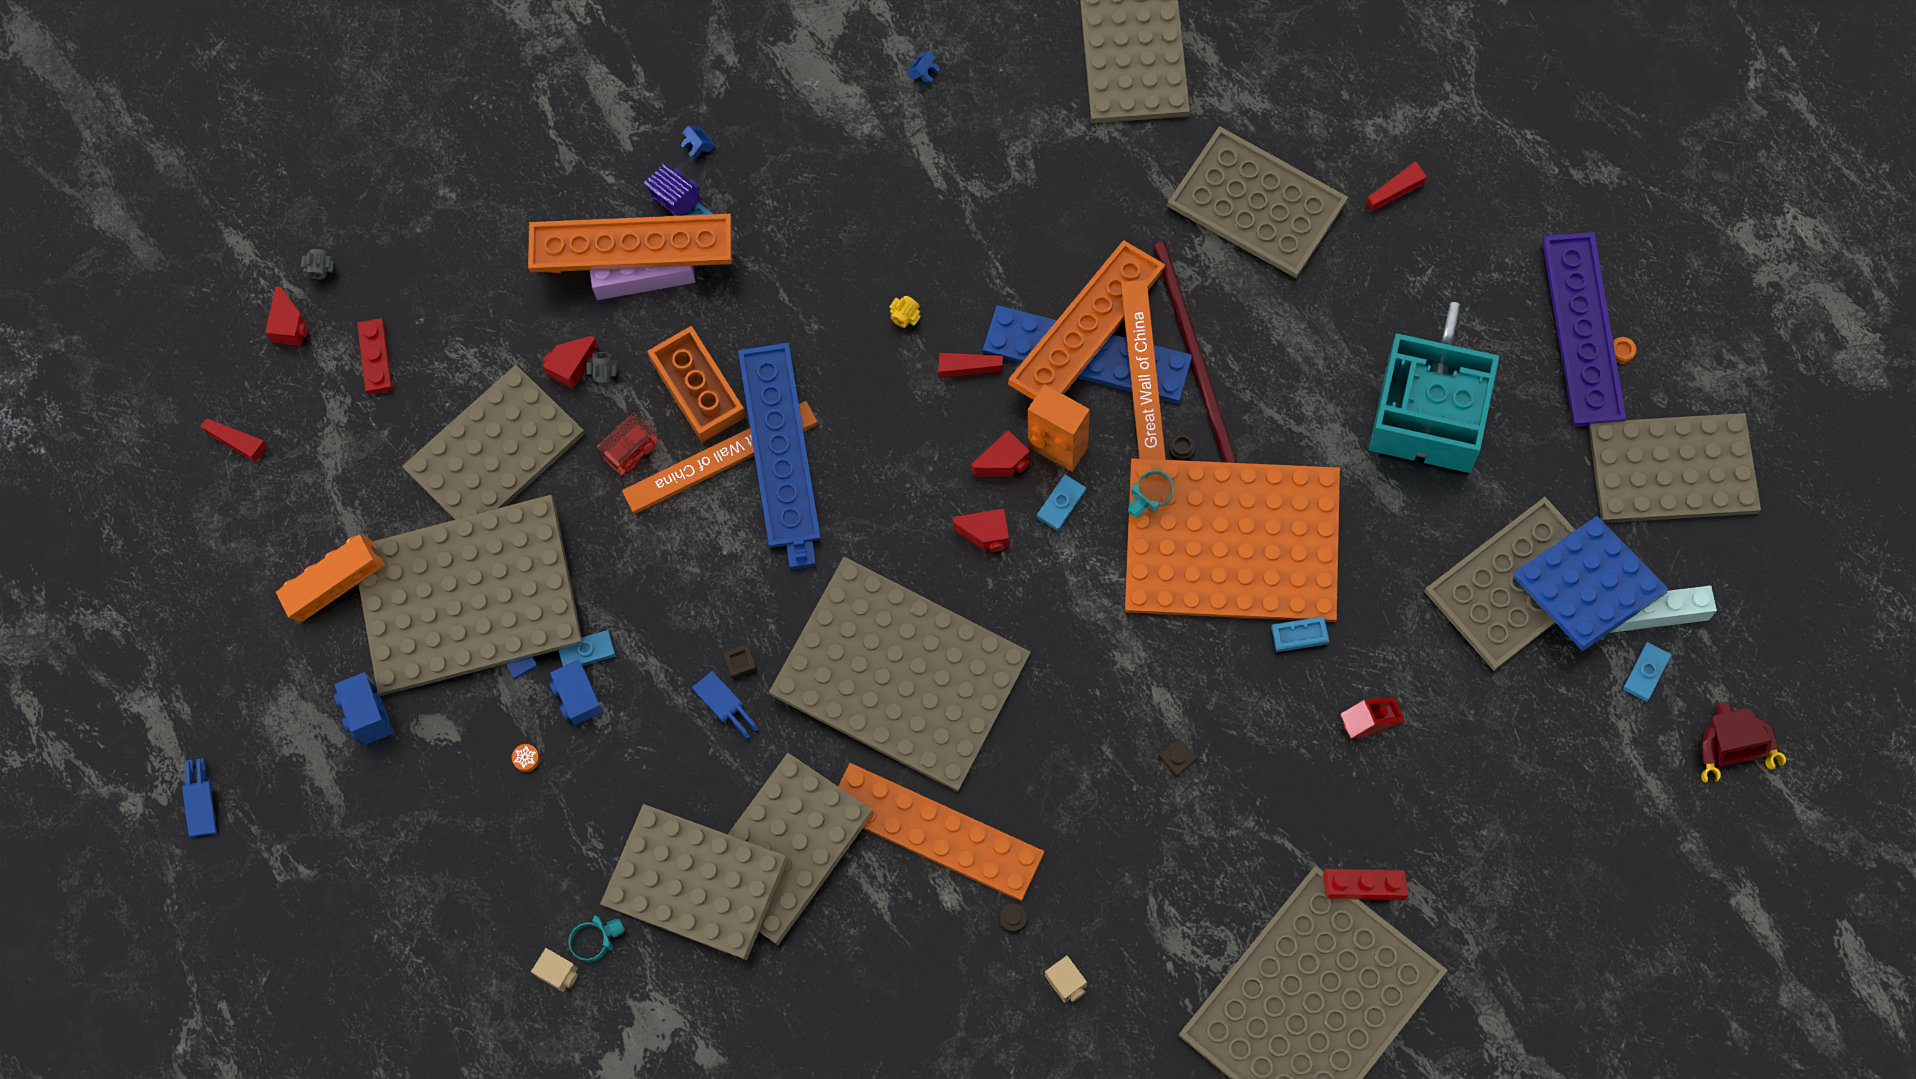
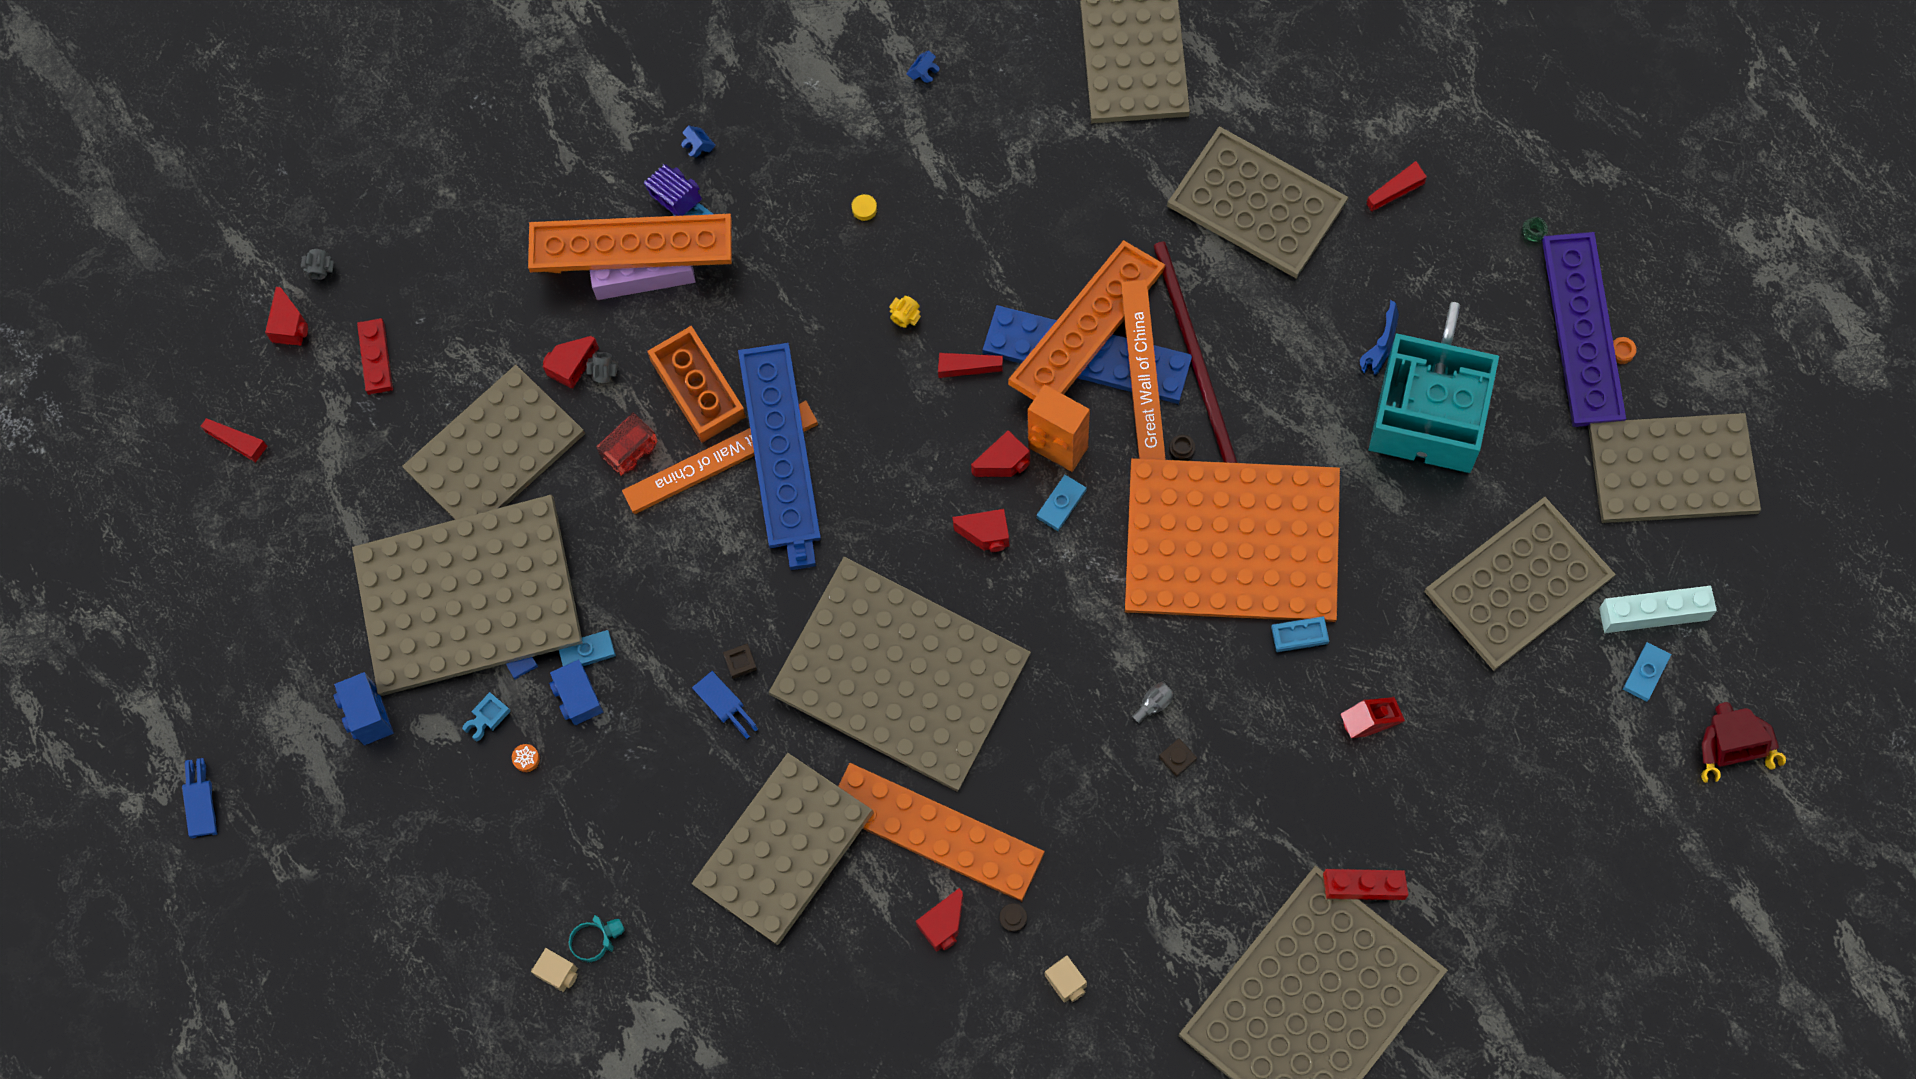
orange brick [276,534,385,623] -> none
dark tan plate [600,804,789,960] -> none
teal piece [1128,470,1174,518] -> none
blue plate [1513,516,1668,651] -> none
none -> dark azure plate [462,692,511,742]
none -> yellow tile [852,194,877,221]
none -> red slope [916,888,964,952]
none -> flat silver piece [1132,681,1175,723]
none -> blue arm [1360,300,1399,375]
none -> clear green plate [1522,217,1548,242]

